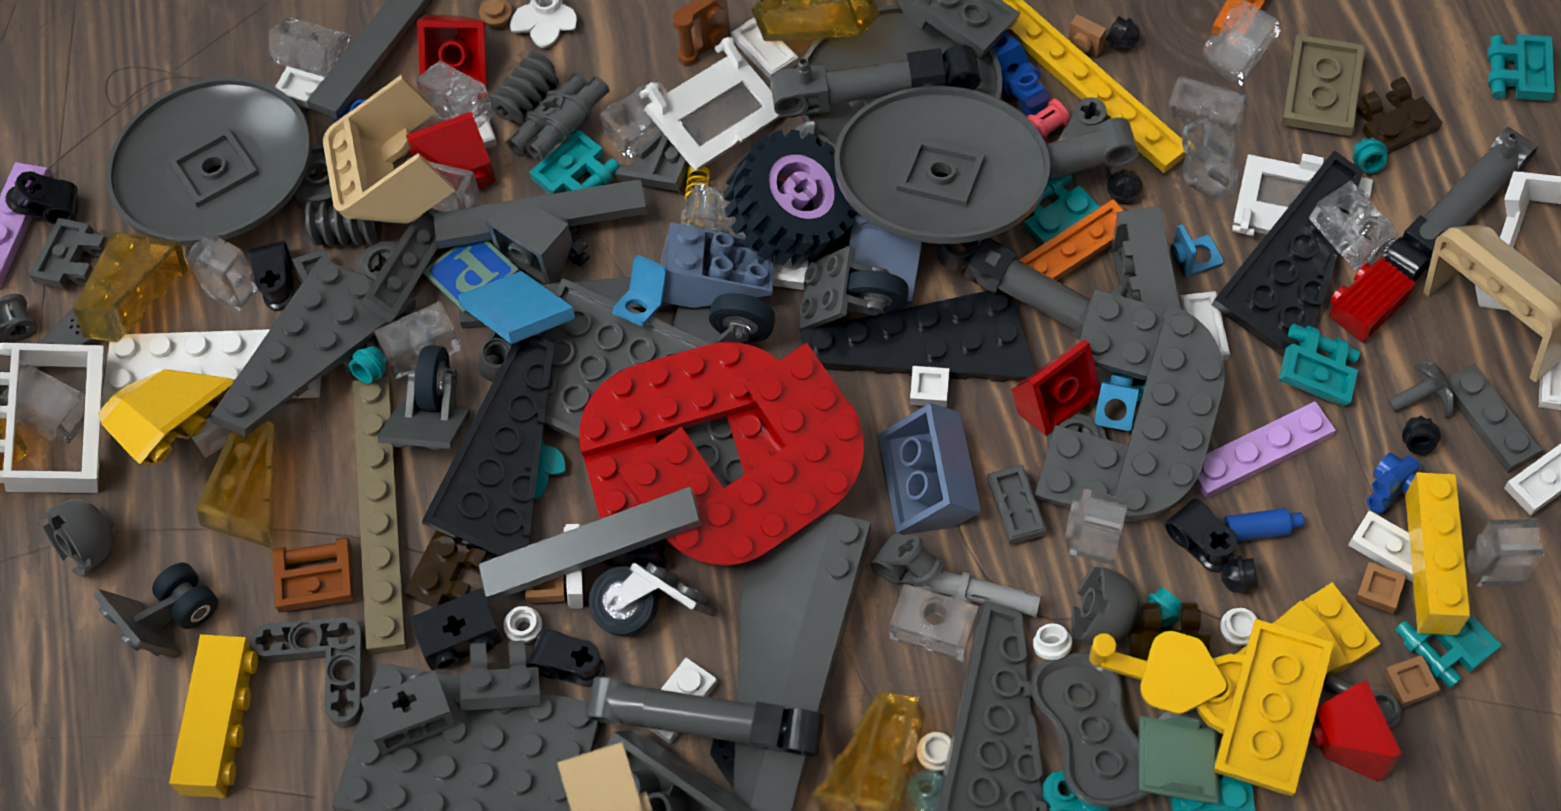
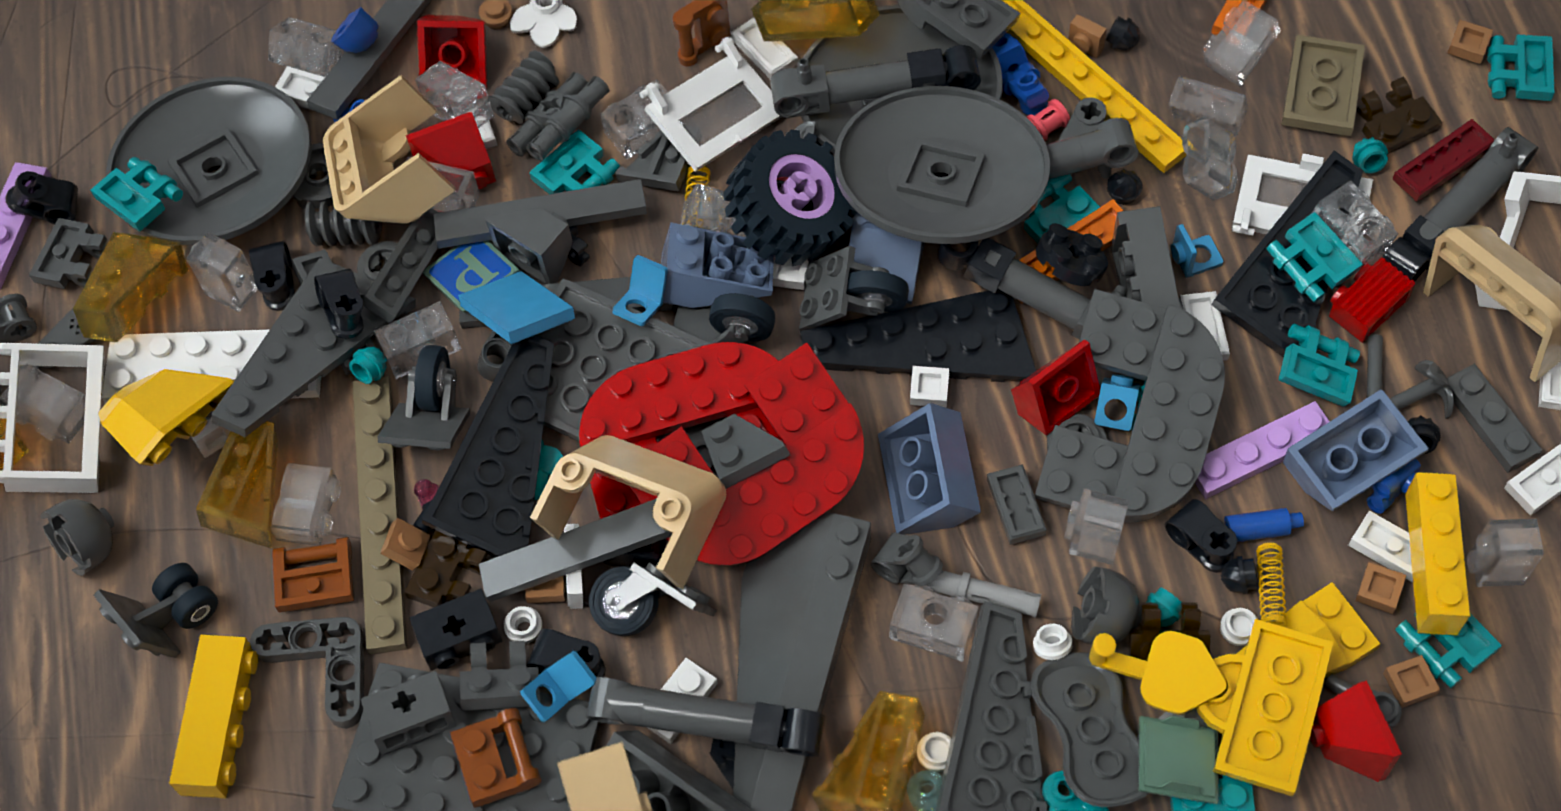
none -> teal plate [90,157,183,232]
none -> clear brick [271,463,341,546]
none -> black piece [314,269,364,339]
none -> blue piece [331,8,379,53]
none -> medium nougat plate [380,518,430,571]
none -> clear pink arm [412,479,439,534]
none -> dark orange plate [450,708,541,808]
none -> dark azure bracket [520,651,596,722]
none -> tan windscreen [530,435,726,589]
none -> dark grey wing [701,414,790,489]
none -> black plate [1036,223,1108,286]
none -> yellow piece [1256,542,1288,628]
none -> teal plate [1266,212,1363,303]
none -> sand blue slope [1283,389,1429,512]
none -> dark grey bar [1367,334,1383,398]
none -> dark red plate [1392,119,1495,202]
none -> medium nougat plate [1447,20,1493,64]

